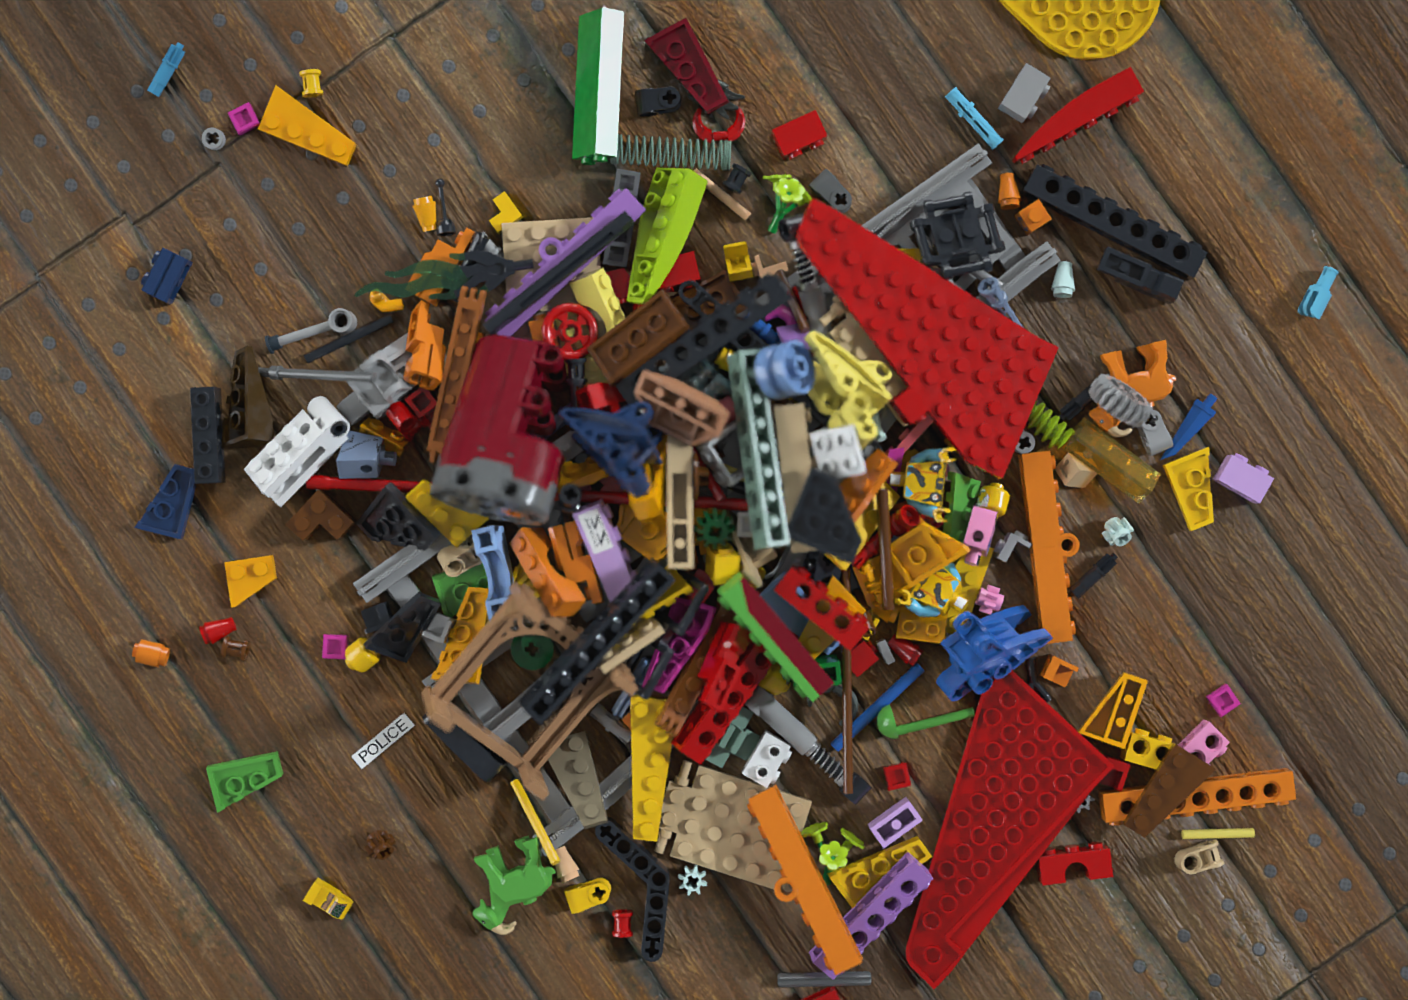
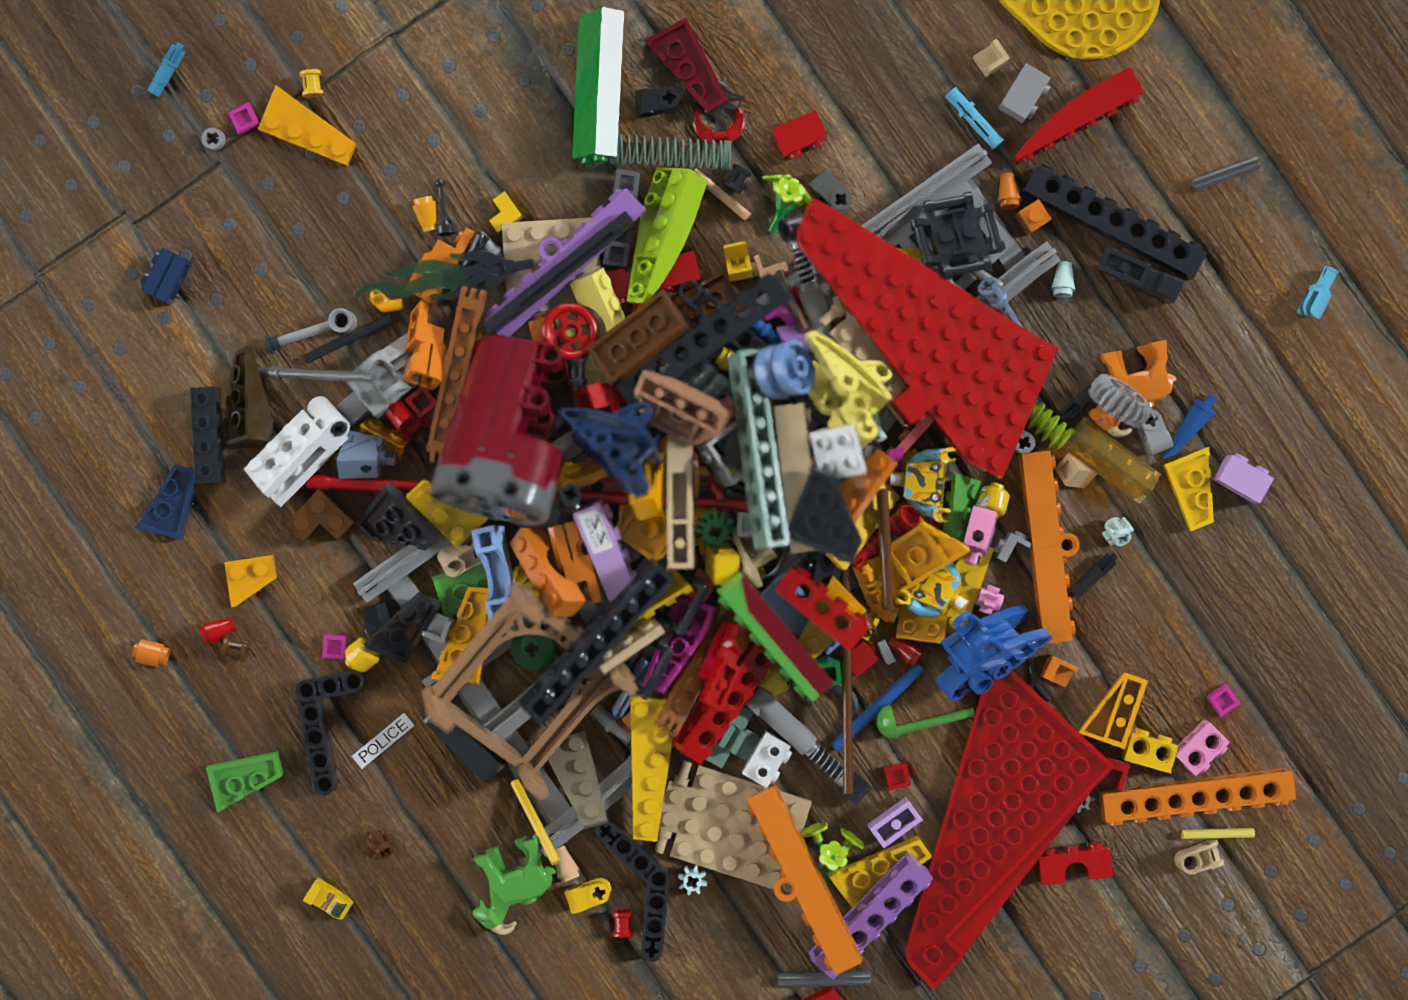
reddish brown wing [1122,743,1216,838] -> none
none -> black beam [295,670,367,796]
none -> tan panel [973,39,1010,77]
none -> dark grey axle [1191,156,1261,192]

